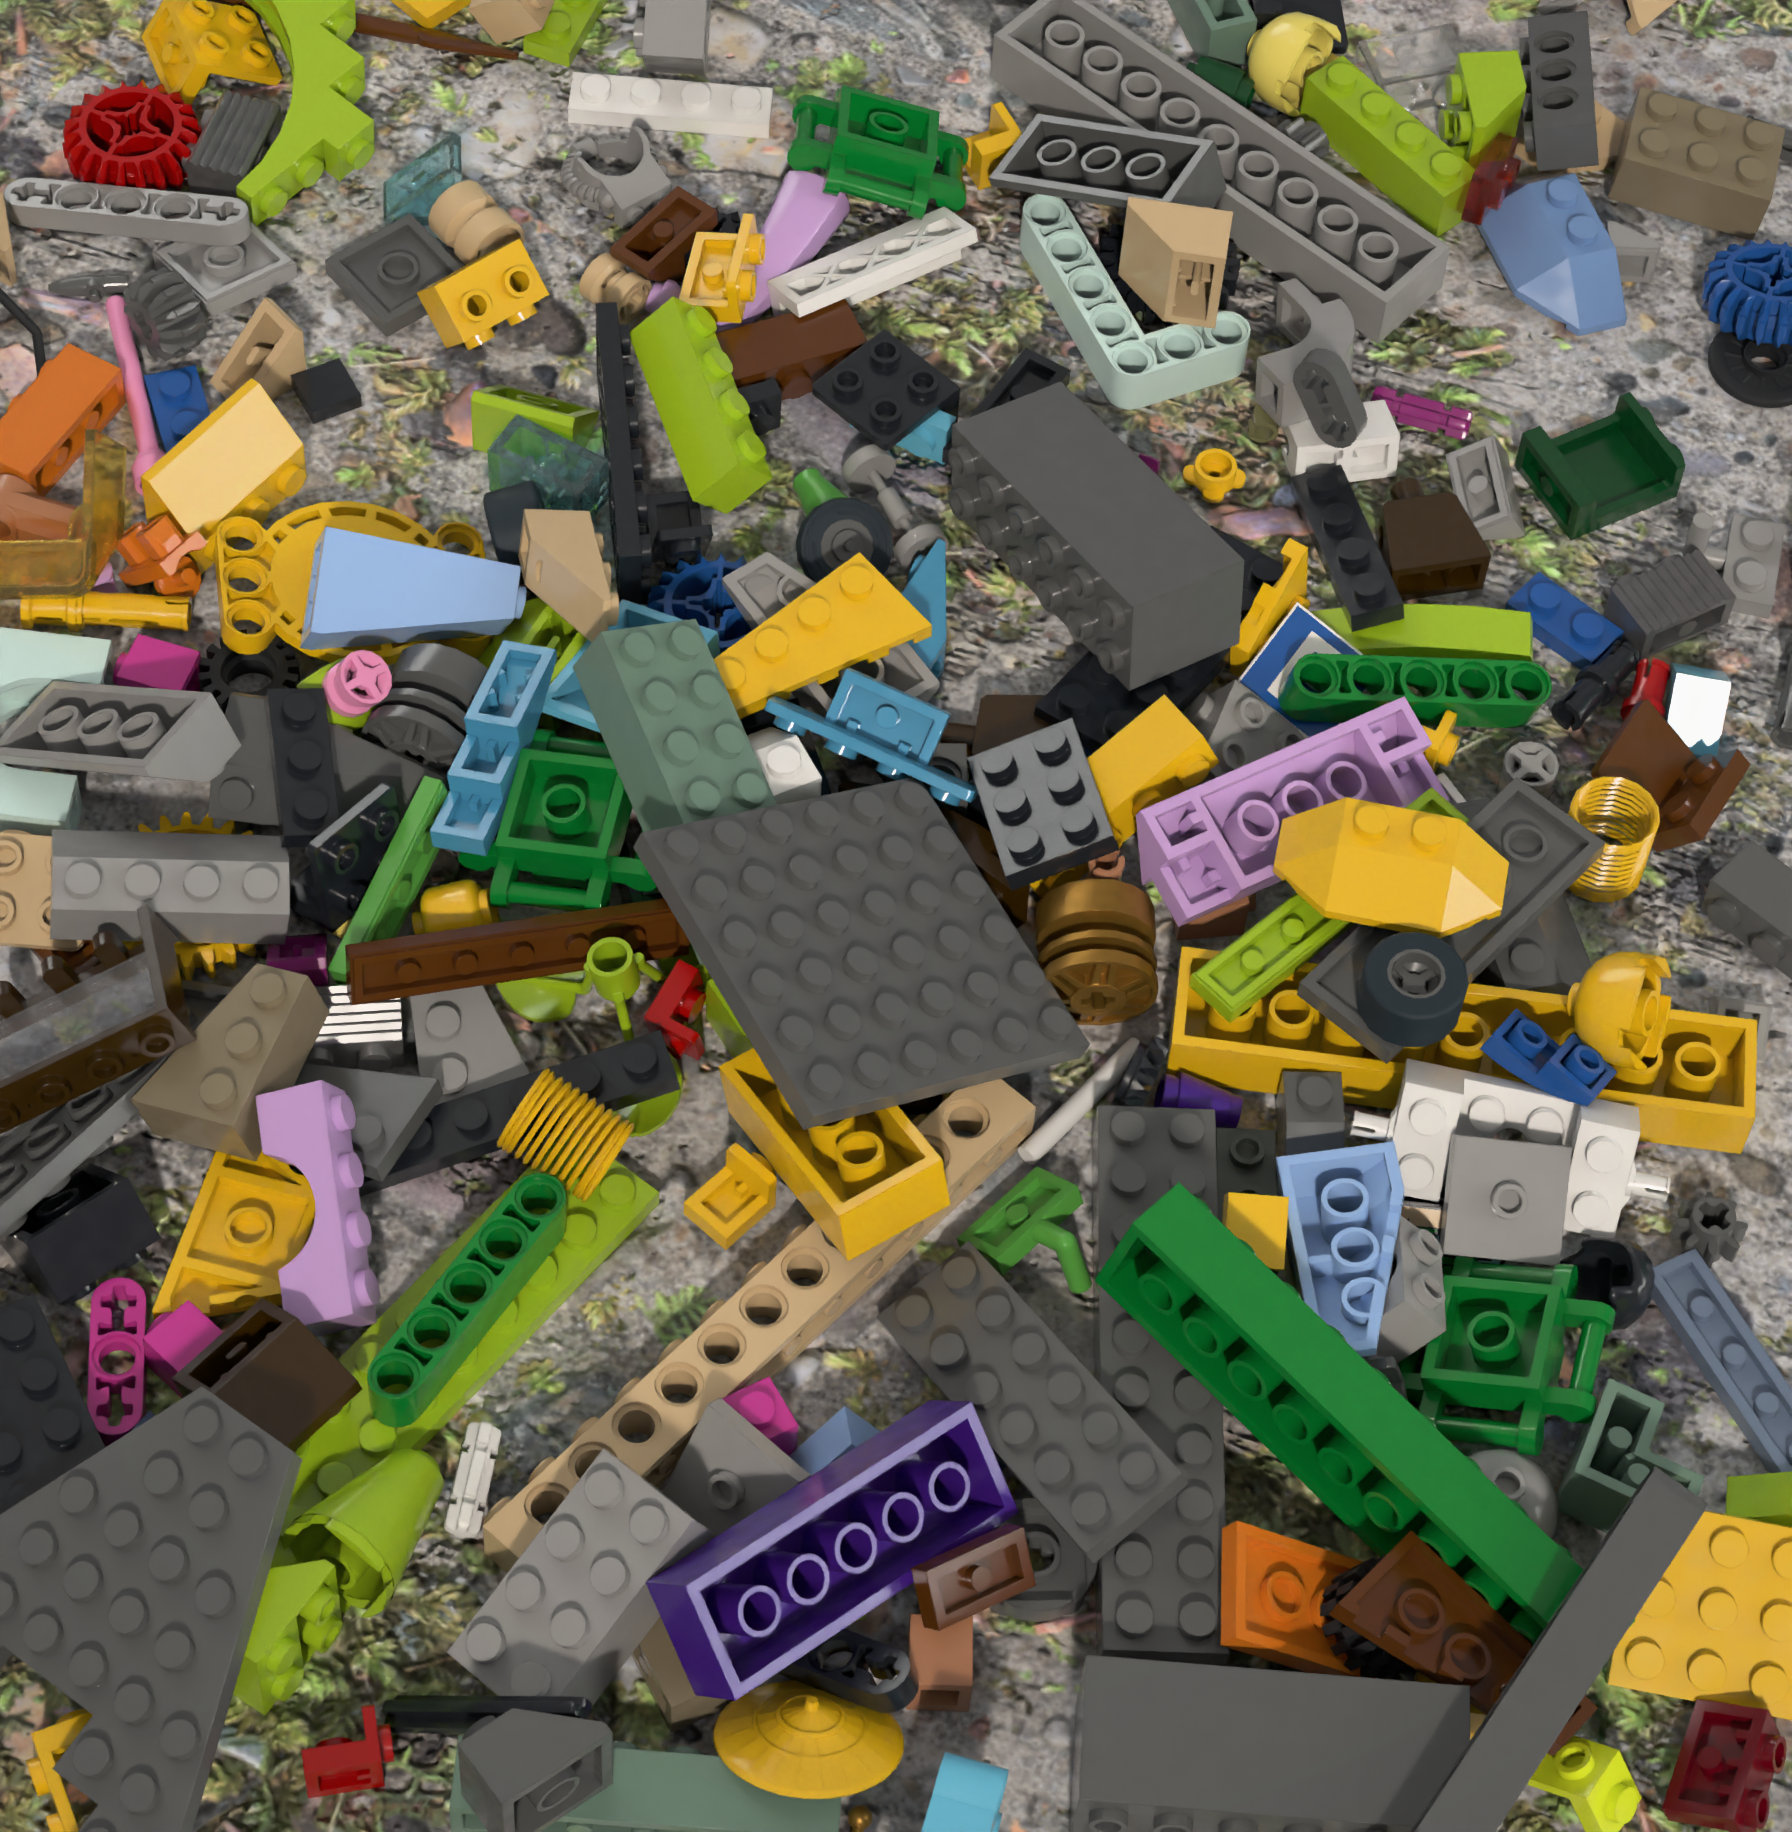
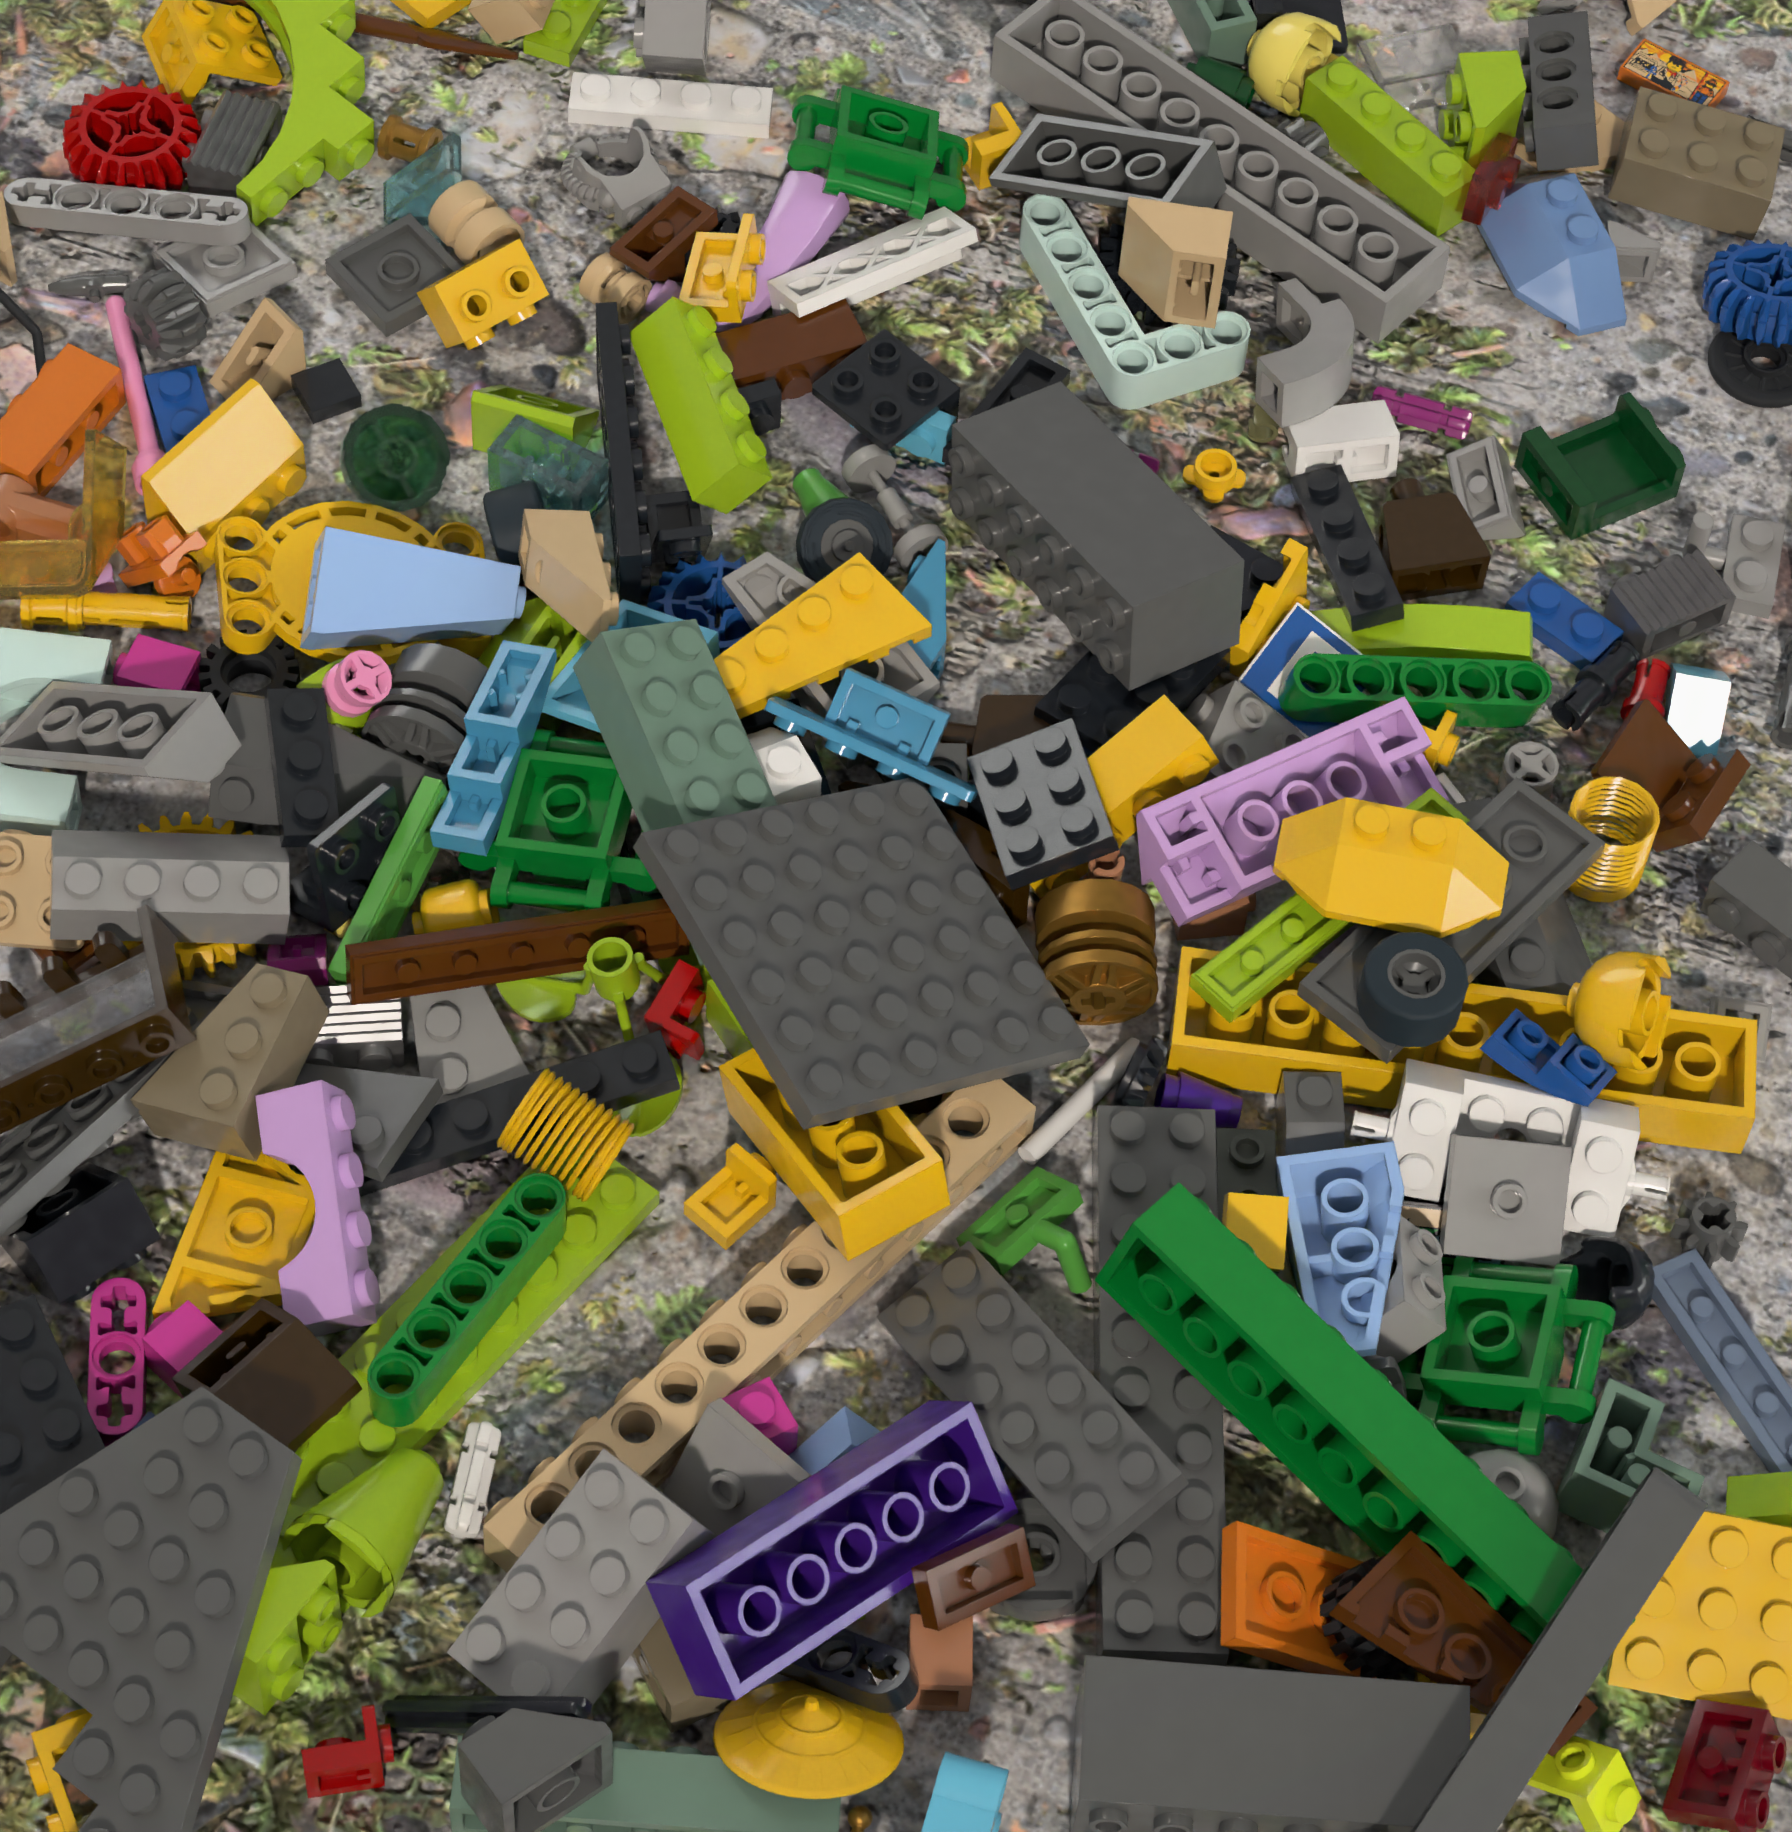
dark grey beam [1293,348,1368,448] -> none
none -> clear green cylinder [339,403,450,512]
none -> pearl gold bush [377,114,443,174]
none -> tile [1617,38,1730,108]

